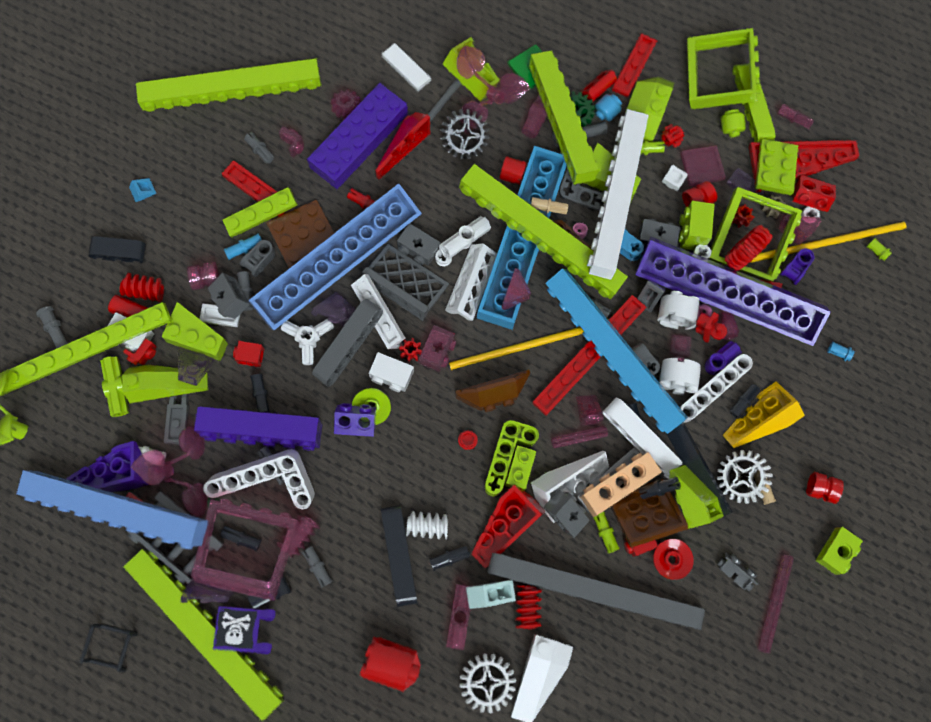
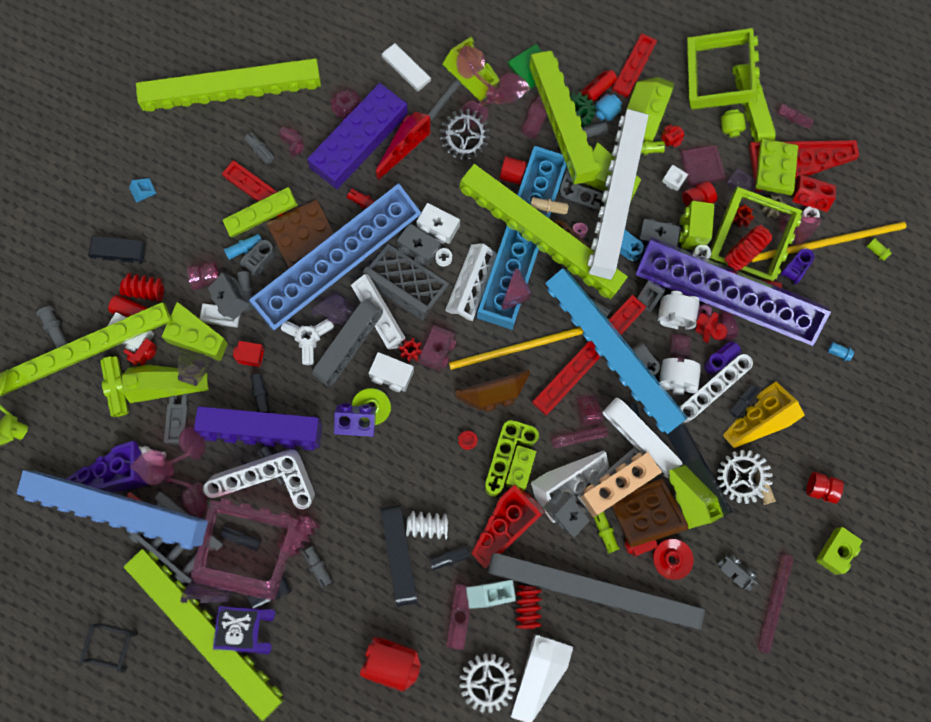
white piece [439,216,491,259] -> none
black pin [639,477,681,499] -> none
none -> white brick [417,203,460,244]

